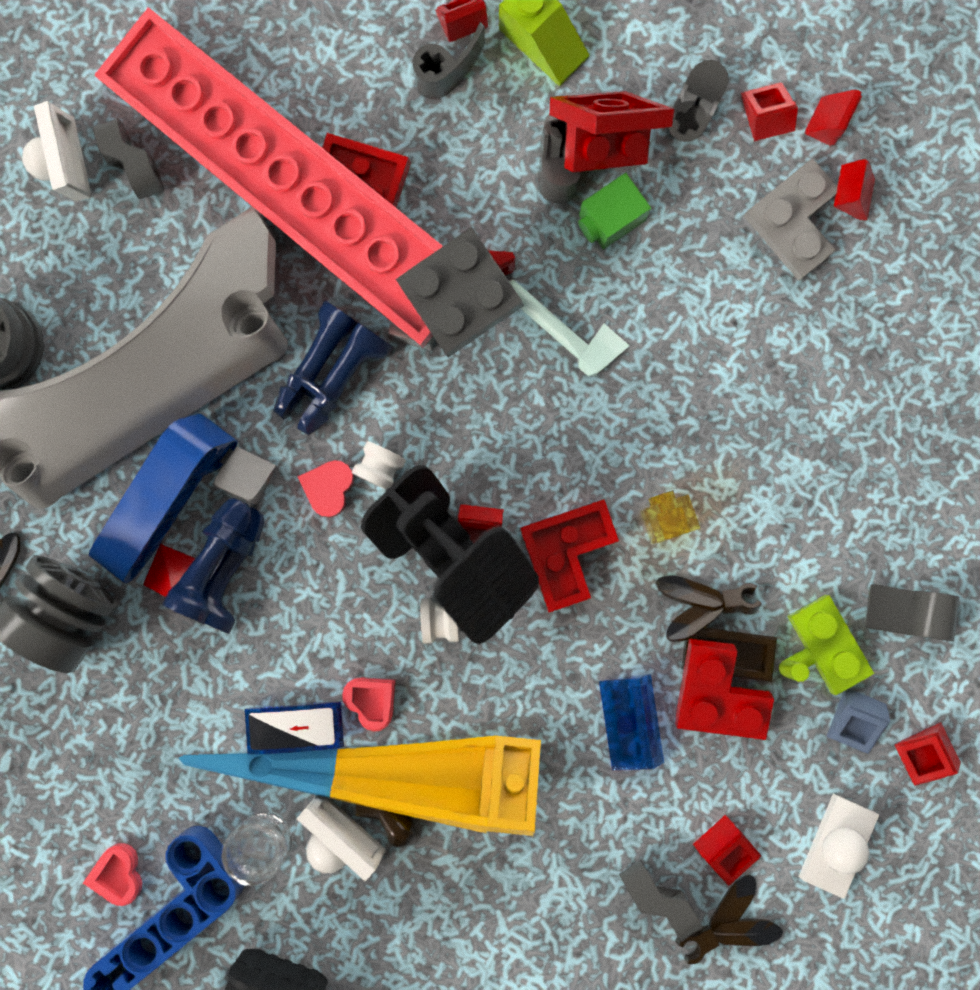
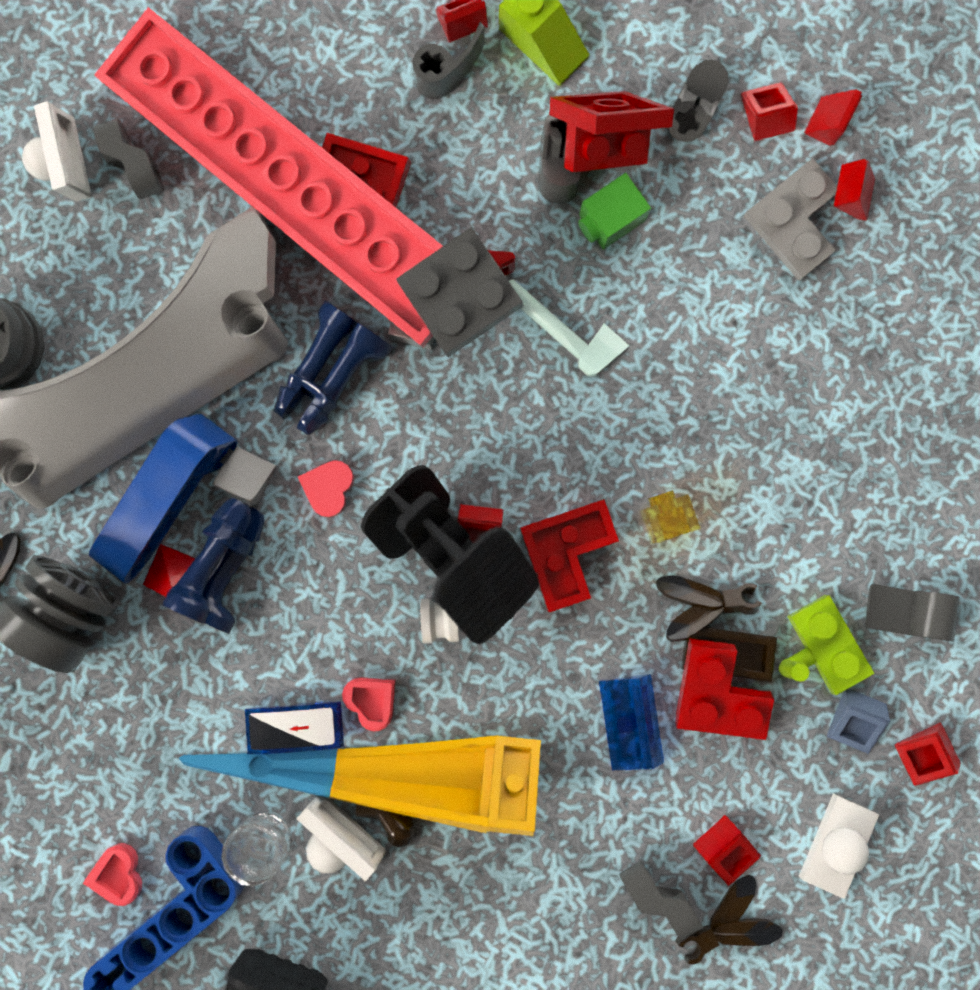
white wheel [351,441,406,490] -> none

